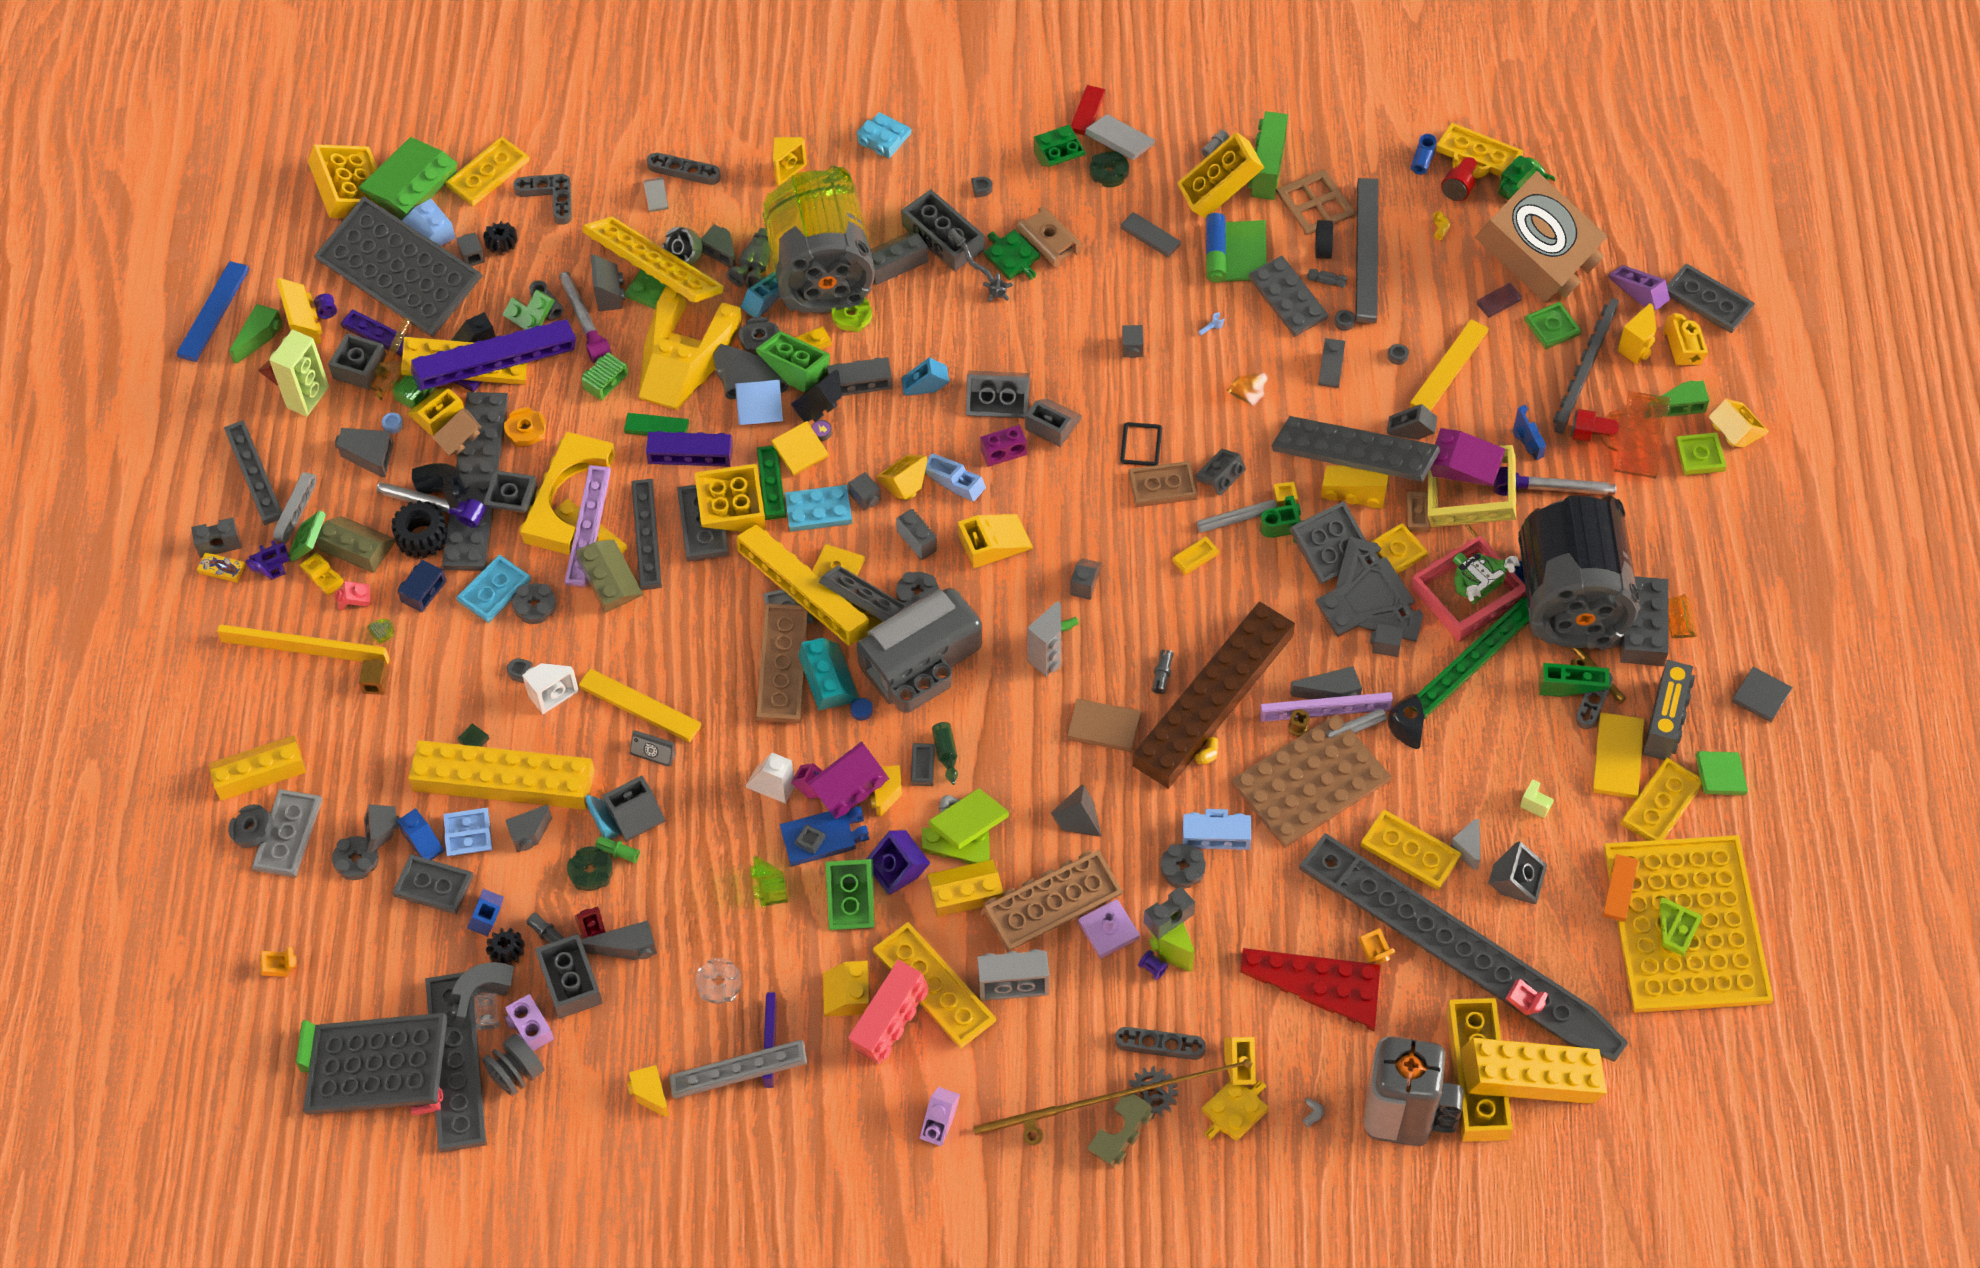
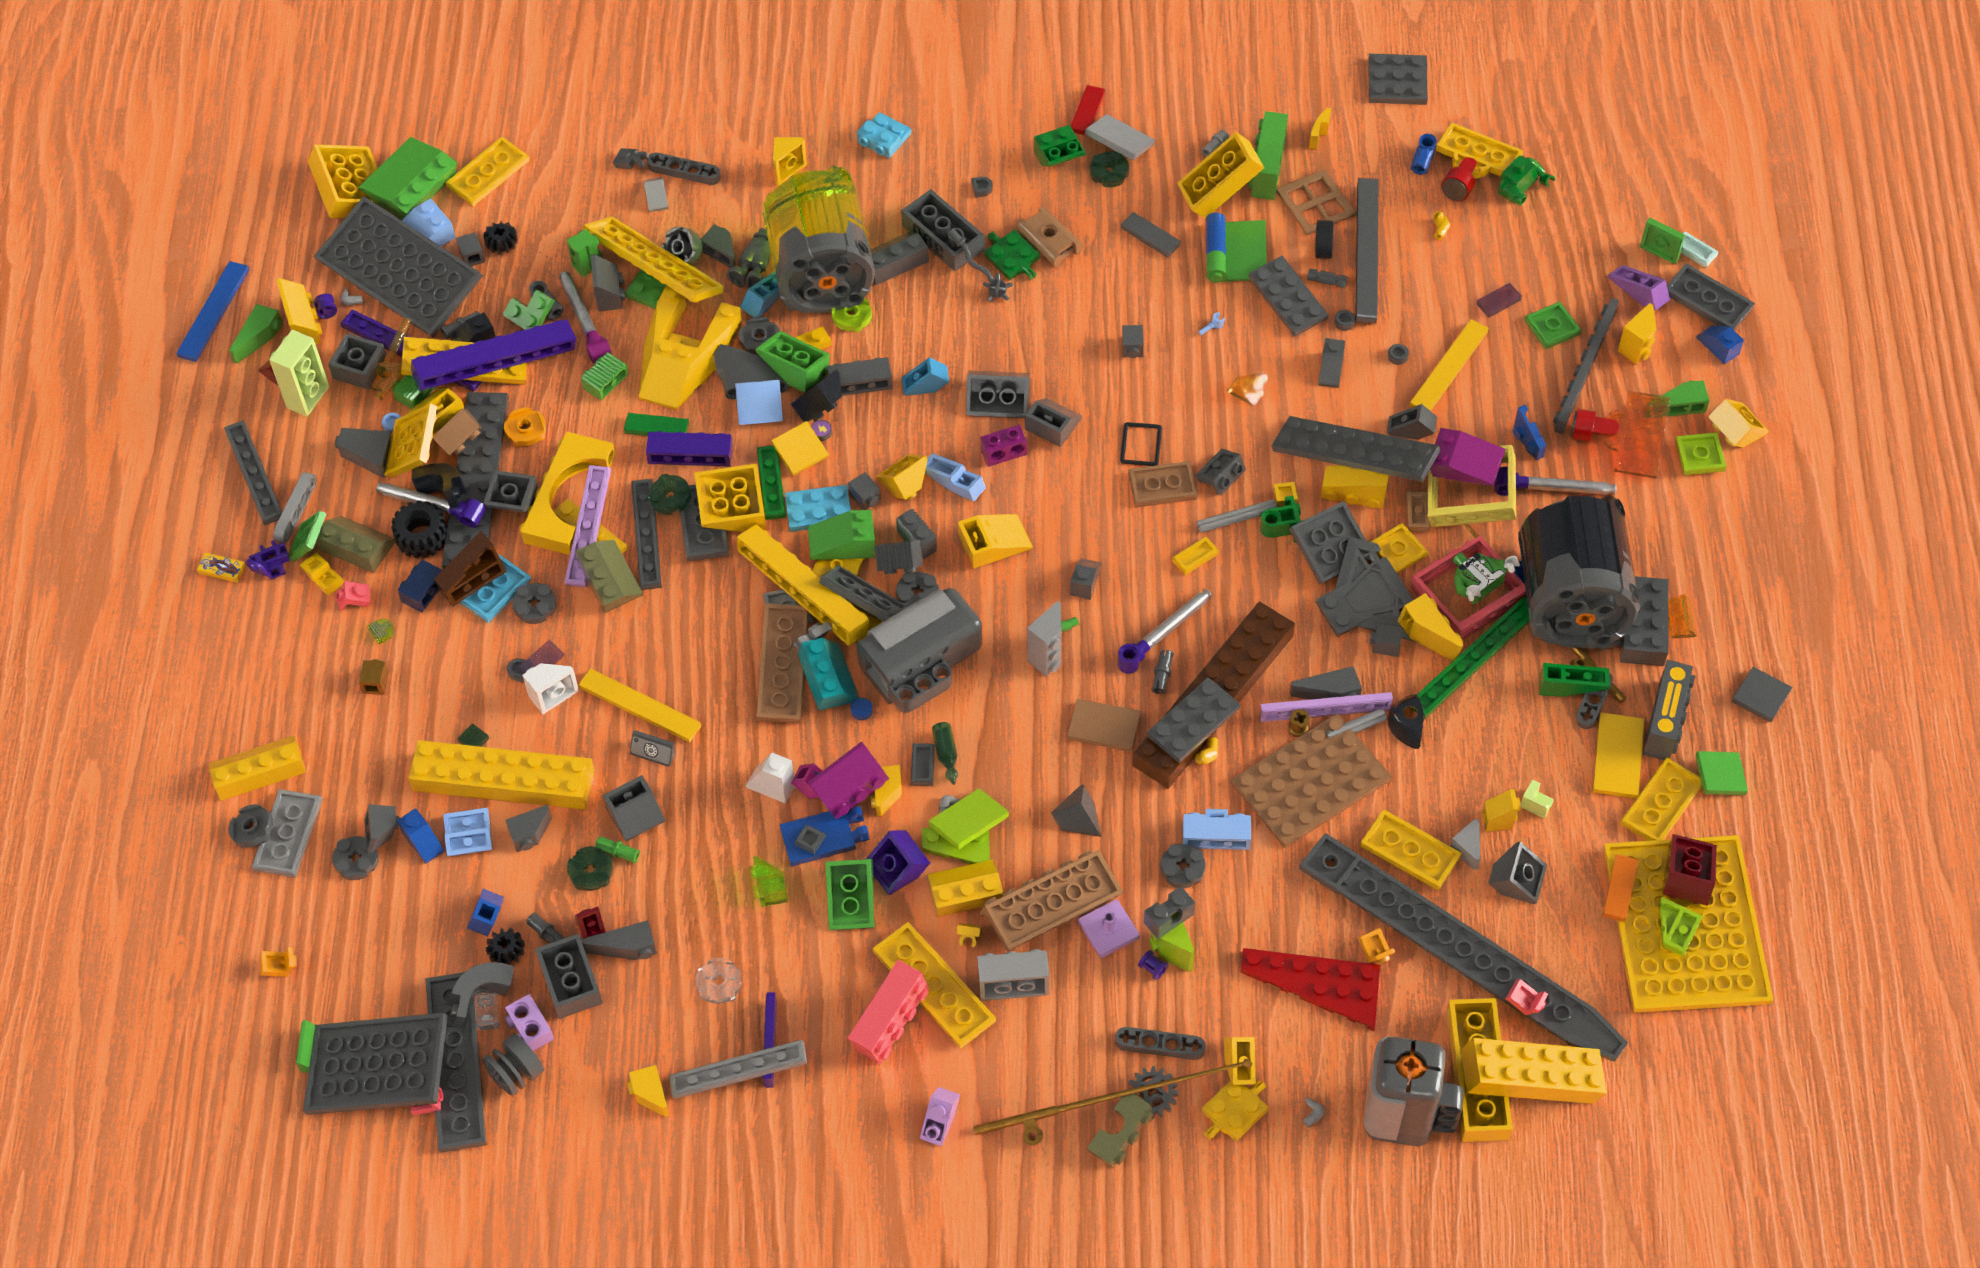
dark grey brick [191,518,242,558] -> none
yellow tile [217,625,390,665] -> none
dark grey plate [392,854,474,915] -> none
dark grey beam [513,174,572,225] -> none
medium azure slope [585,795,620,839] -> none
yellow slope [823,961,870,1017] -> none
medium nougat brick [1475,171,1608,303] -> none
yellow piece [1663,314,1708,365] -> none
none -> light grey animal [340,289,363,306]
none -> yellow plate [384,403,437,478]
none -> reddish brown wedge [434,531,507,606]
none -> dark grey pin [441,311,480,340]
none -> tile [518,640,565,674]
none -> bright green brick [567,229,602,277]
none -> dark grey plate [613,148,649,169]
none -> clear green plate [648,474,691,515]
none -> light grey plate [794,621,832,651]
none -> bright green slope [808,510,875,560]
none -> dark grey brick [874,540,923,574]
none -> yellow tile [957,923,982,947]
none -> piece [1118,589,1212,674]
none -> dark grey plate [1147,677,1241,763]
none -> yellow slope [1309,108,1331,149]
none -> dark grey plate [1368,53,1428,105]
none -> yellow slope [1397,593,1463,661]
none -> yellow slope [1482,789,1521,832]
none -> bright green tile [1640,217,1686,264]
none -> dark red slope [1662,834,1717,906]
none -> light aqua tile [1681,232,1718,268]
none -> blue slope [1696,326,1744,364]

